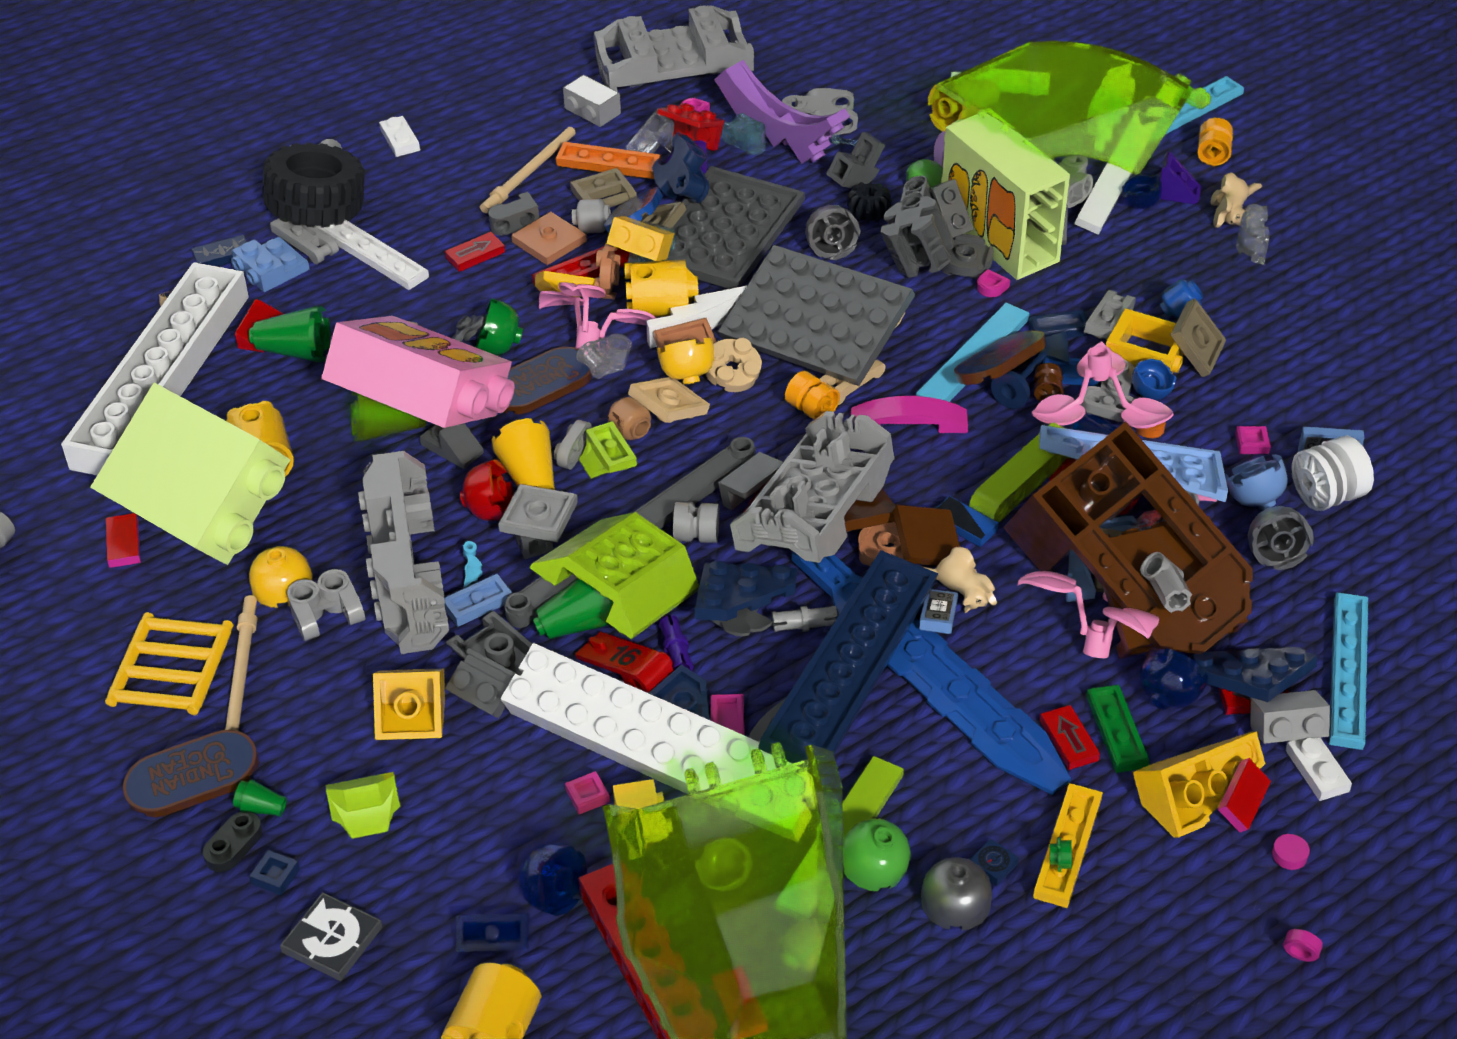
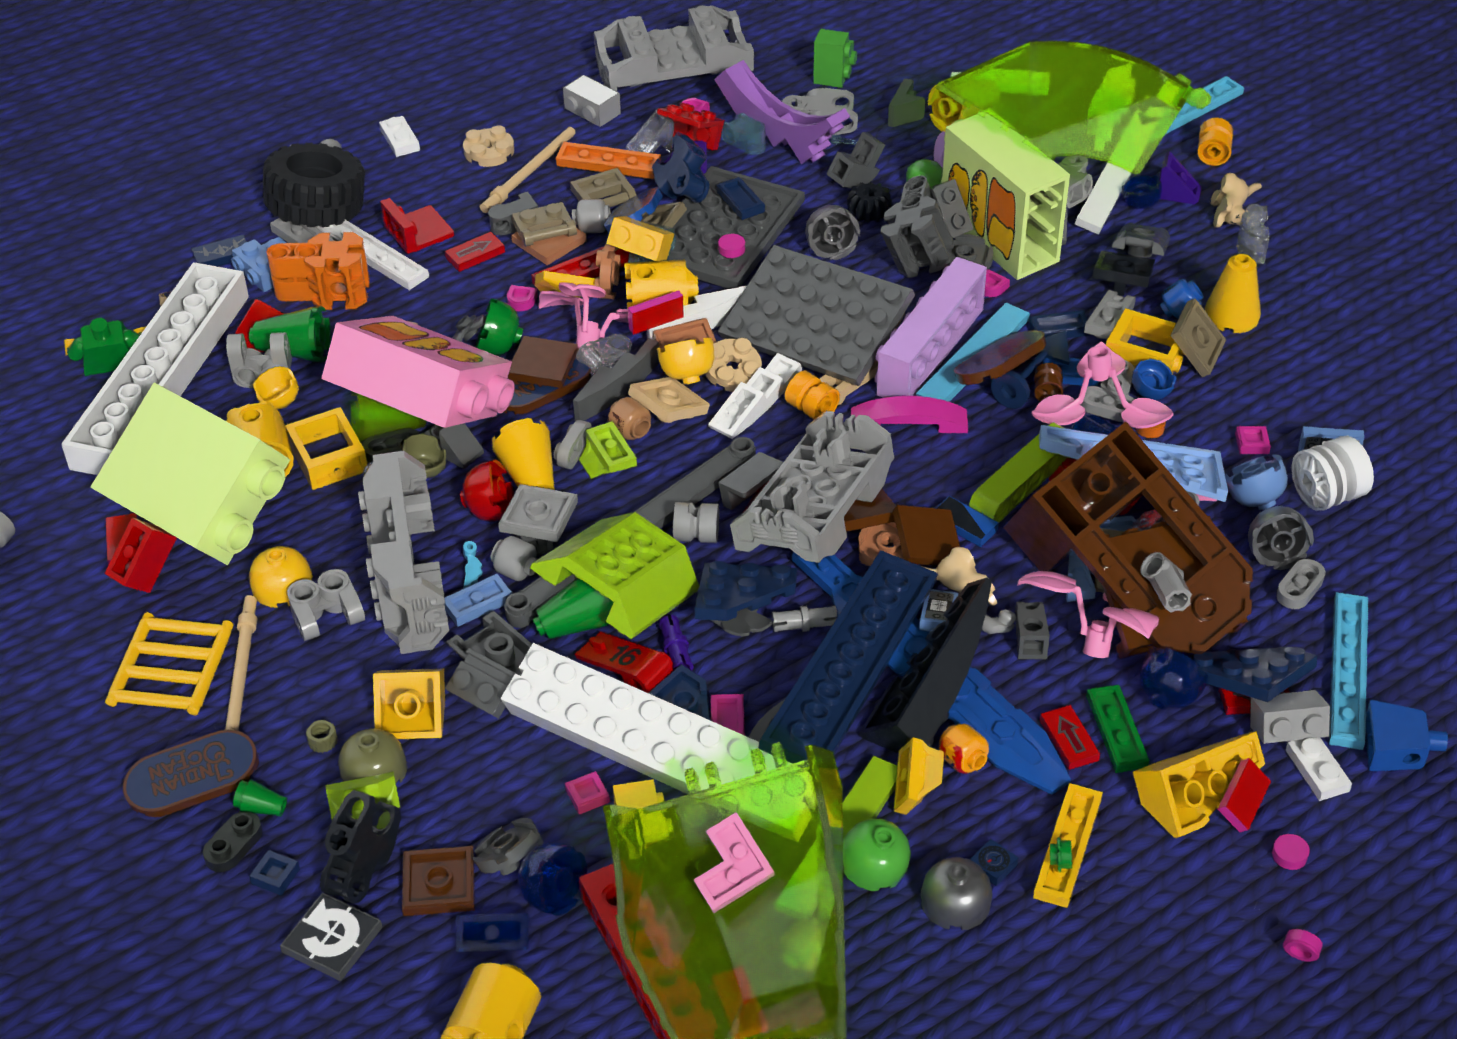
none -> green torso [64,318,147,376]
none -> red brick [104,518,177,593]
none -> light grey piece [226,332,292,388]
none -> yellow hair [253,366,299,410]
none -> orange connector [266,232,370,310]
none -> yellow window [285,407,368,490]
none -> olive axle [306,720,338,753]
none -> black piece [320,790,401,904]
none -> olive cylinder [338,728,408,783]
none -> pearl dark grey plate [362,428,420,463]
none -> red bracket [380,198,454,254]
none -> olive hair [402,434,447,479]
none -> reddish brown tile [402,846,475,916]
none -> tan plate [463,126,514,167]
none -> dark grey plate [473,818,544,876]
none -> light grey head [491,536,538,581]
none -> dark pink tile [507,285,538,311]
none -> reddish brown tile [507,336,578,388]
none -> dark tan plate [512,202,577,247]
none -> dark grey slope [573,338,660,421]
none -> red tile [628,290,684,335]
none -> bright pink plate [694,812,775,913]
none -> white slope [708,353,802,439]
none -> dark blue tile [717,177,765,220]
none -> dark pink tile [718,234,745,258]
none -> bright green brick [814,29,857,88]
none -> black wedge [858,577,992,754]
none -> lavender brick [875,257,987,398]
none -> dark grey slope [888,78,925,127]
none -> yellow slope [894,737,944,815]
none -> light orange head [939,723,989,774]
none -> light grey arm [982,609,1016,634]
none -> dark grey leg [1015,602,1050,659]
none -> black hinge [1093,251,1155,296]
none -> dark grey piece [1112,223,1170,258]
none -> yellow cone [1205,254,1261,333]
none -> light grey plate [1277,559,1325,609]
none -> blue torso [1365,700,1448,771]

